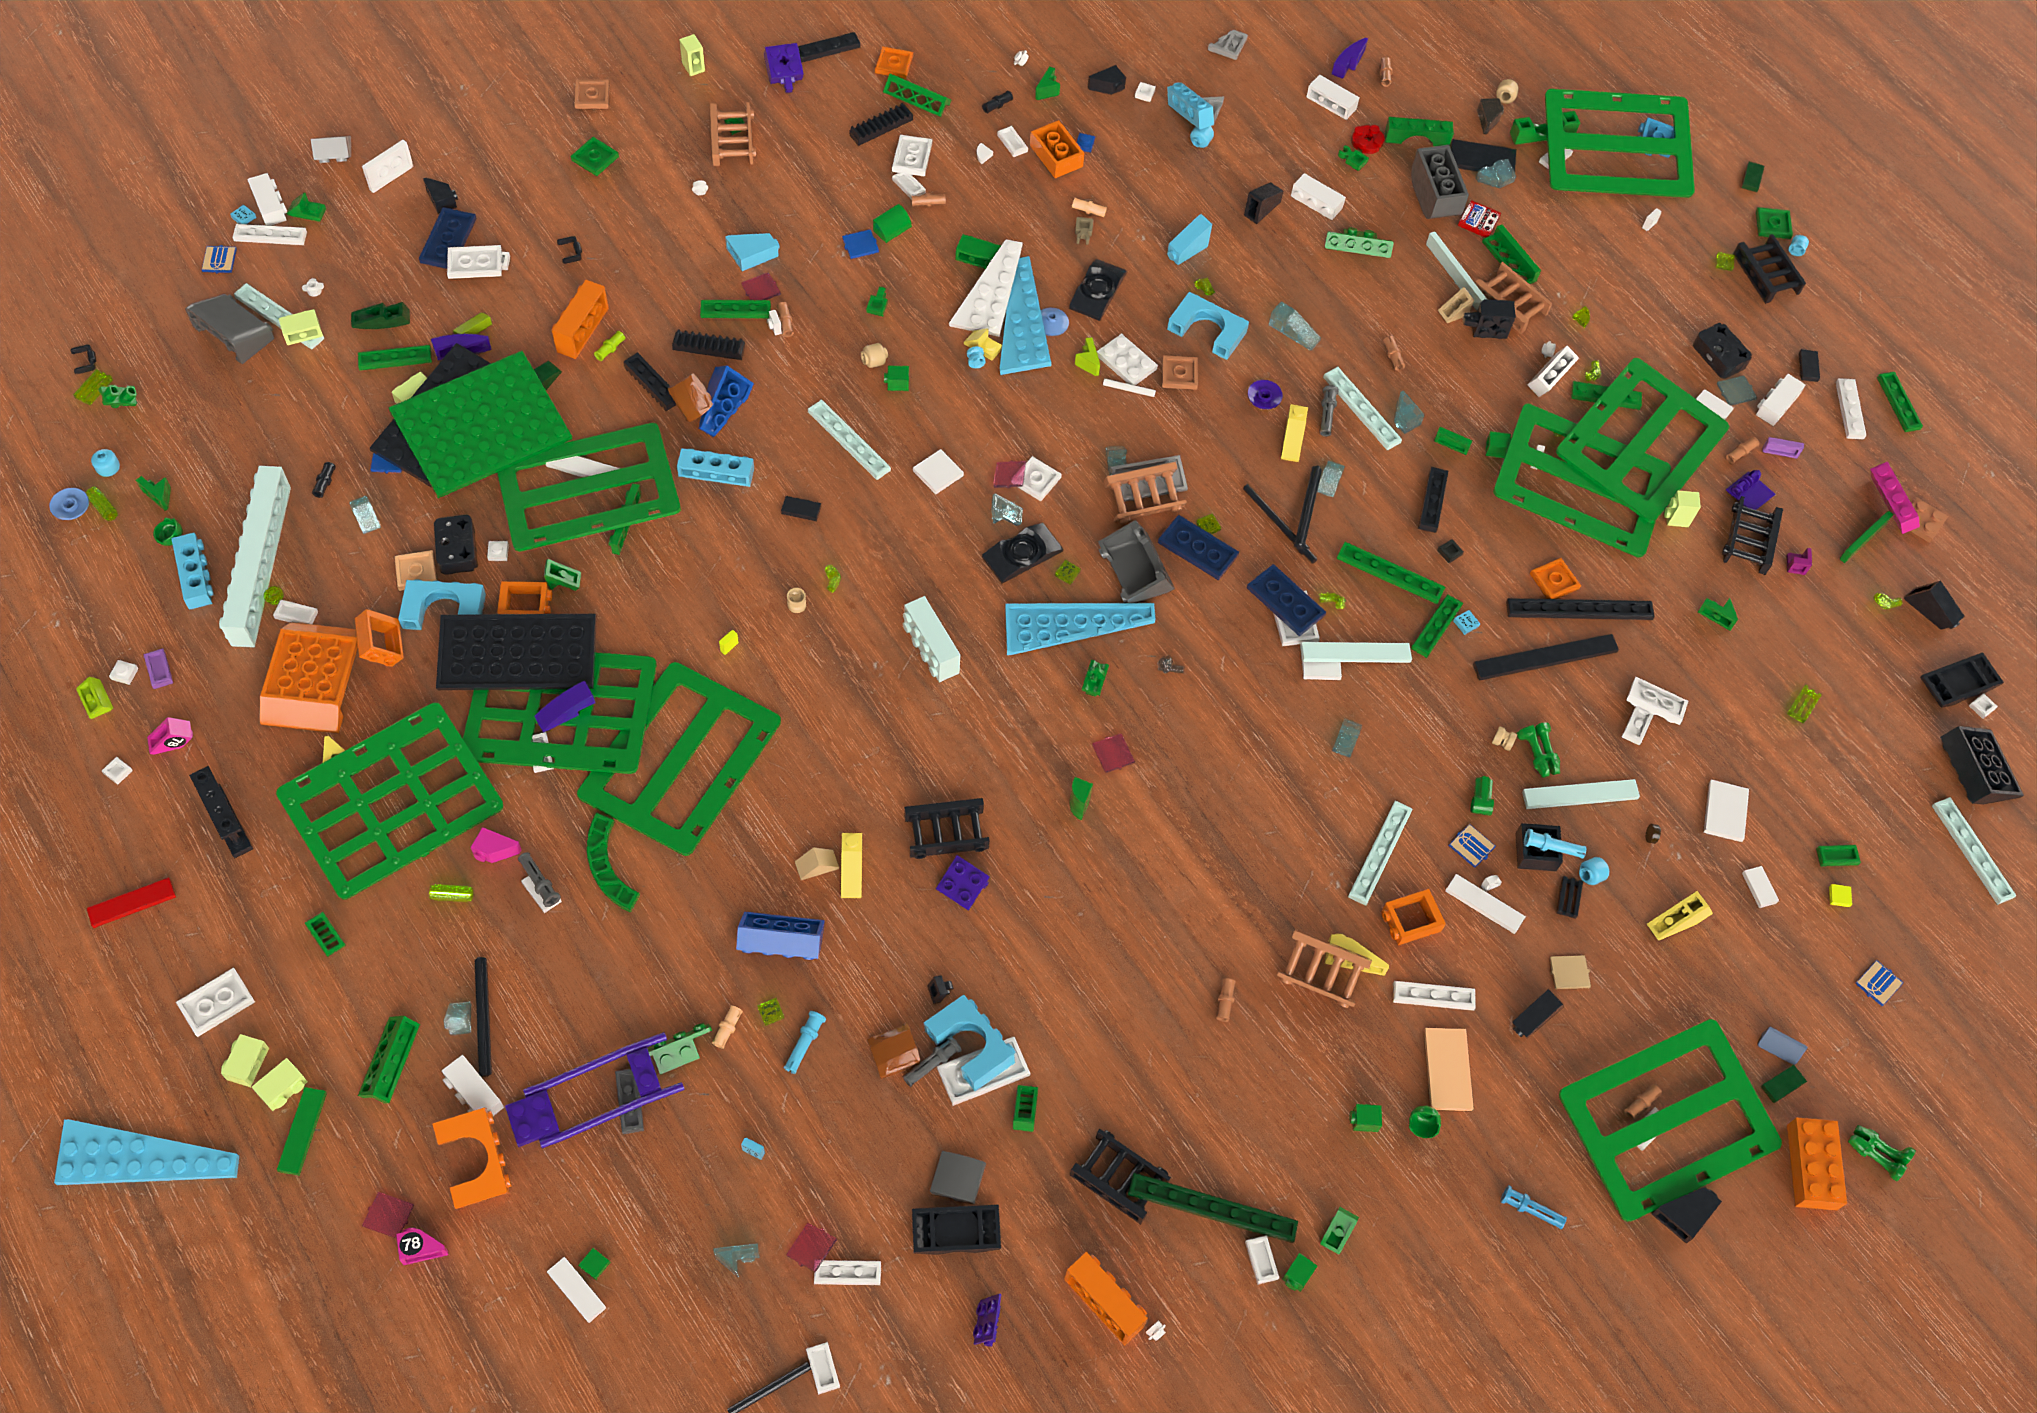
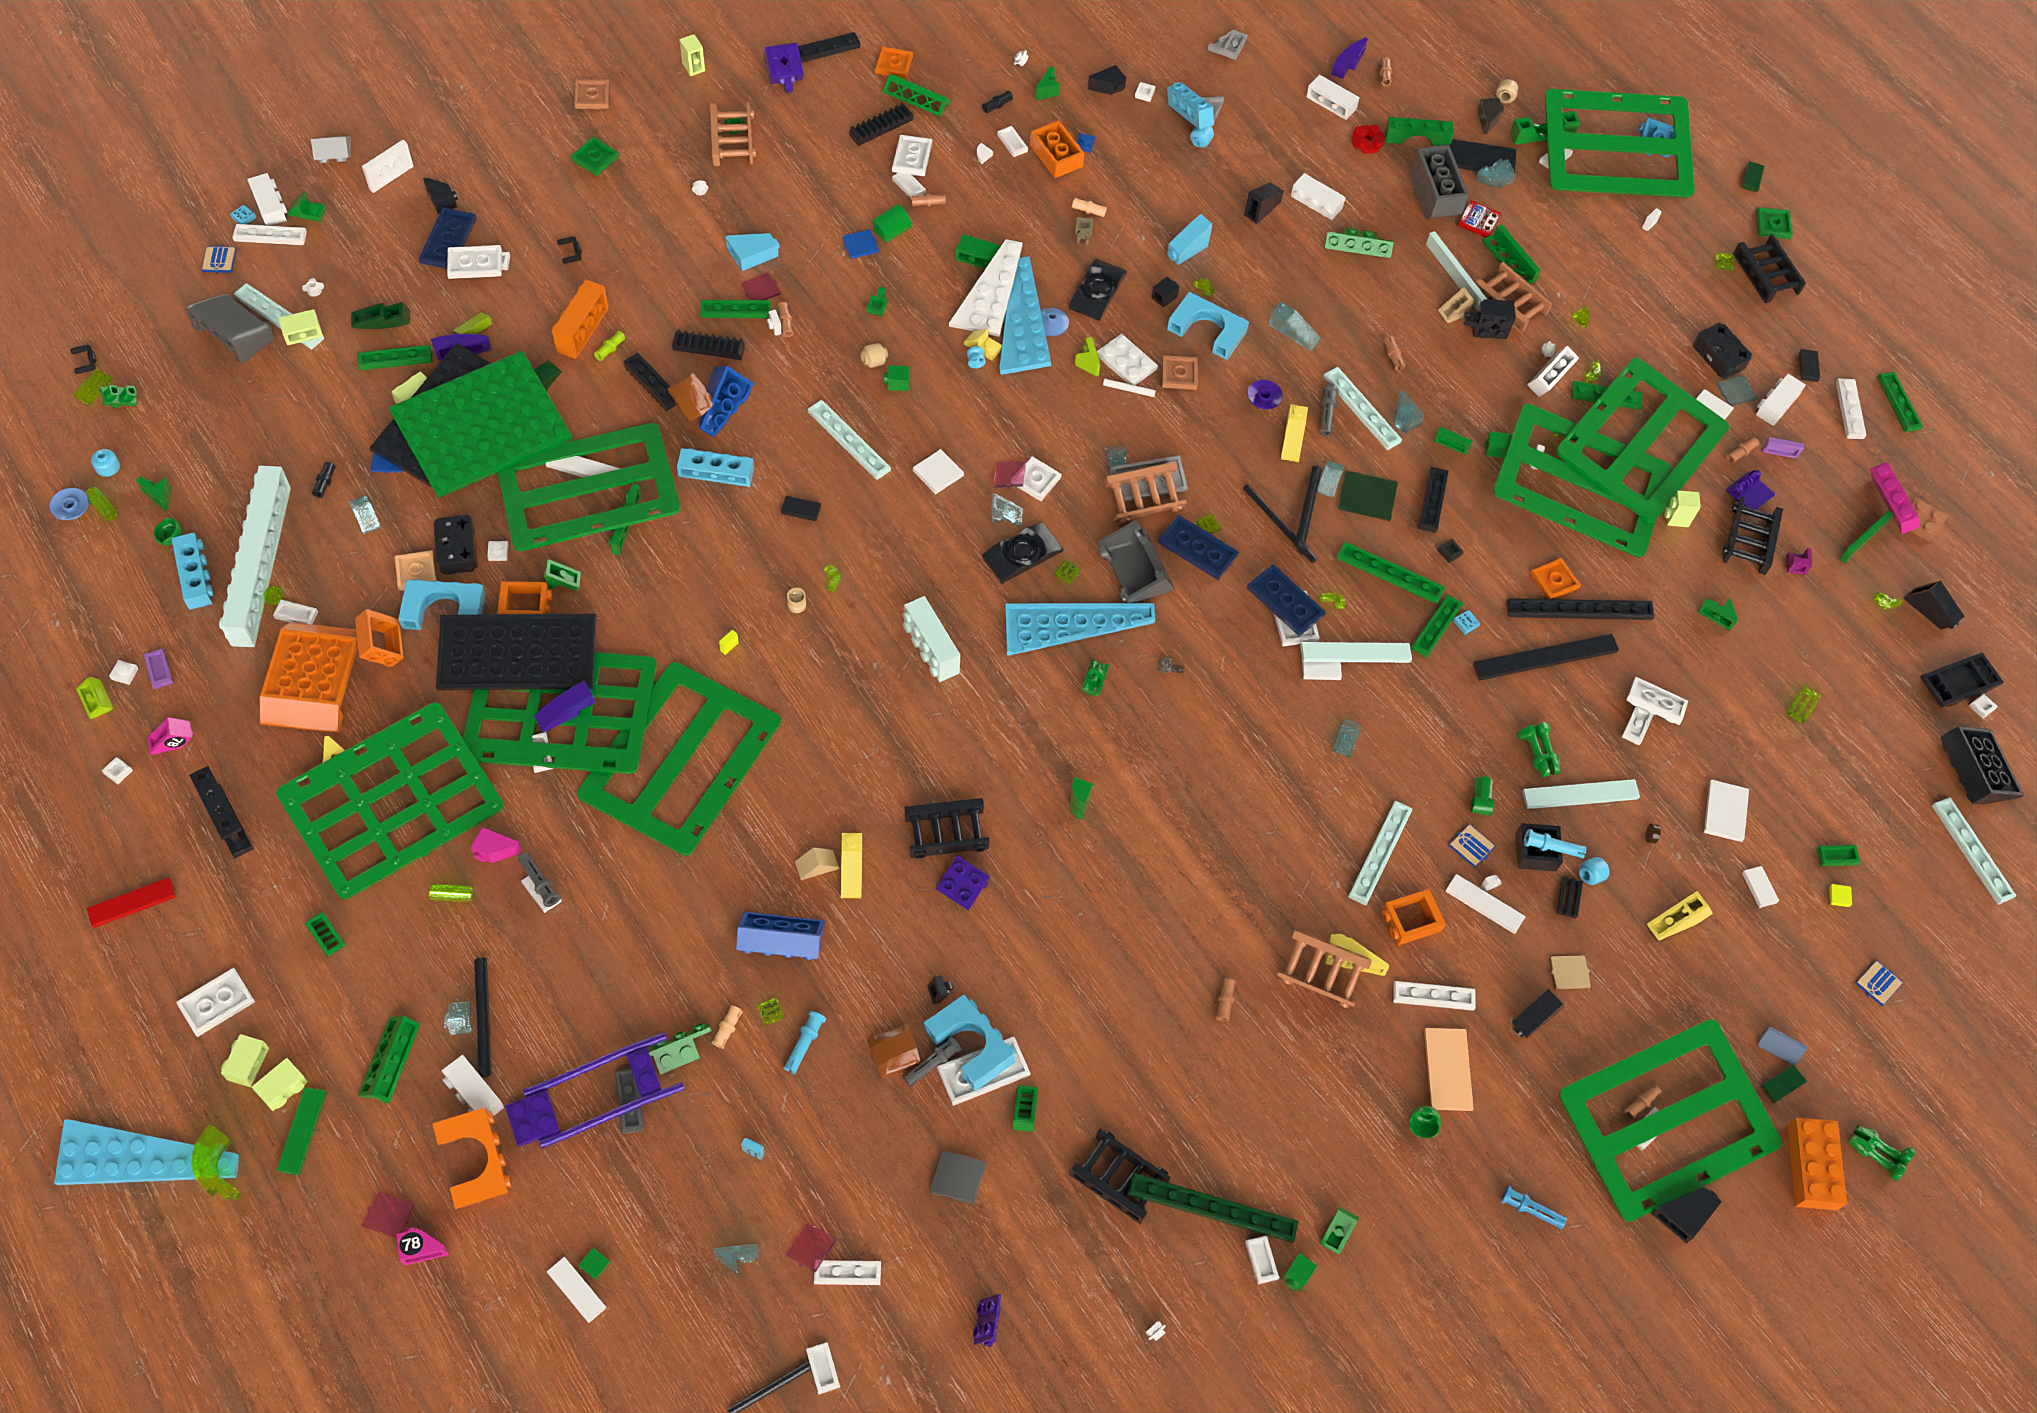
green tile [587,813,640,912] -> none
black slope [912,1205,1001,1255] -> none
orange brick [1064,1252,1148,1346] -> none
clear pink piece [1092,734,1135,773] -> none
green plate [1338,145,1369,171] -> none
green brick [1349,1104,1382,1132] -> none
tan wheel [1492,726,1518,751] -> none
medium azure wheel [1789,235,1809,256] -> none
none -> clear neon green arch [192,1124,241,1201]
none -> black brick [1151,276,1180,308]
none -> clear green piece [1338,470,1398,521]

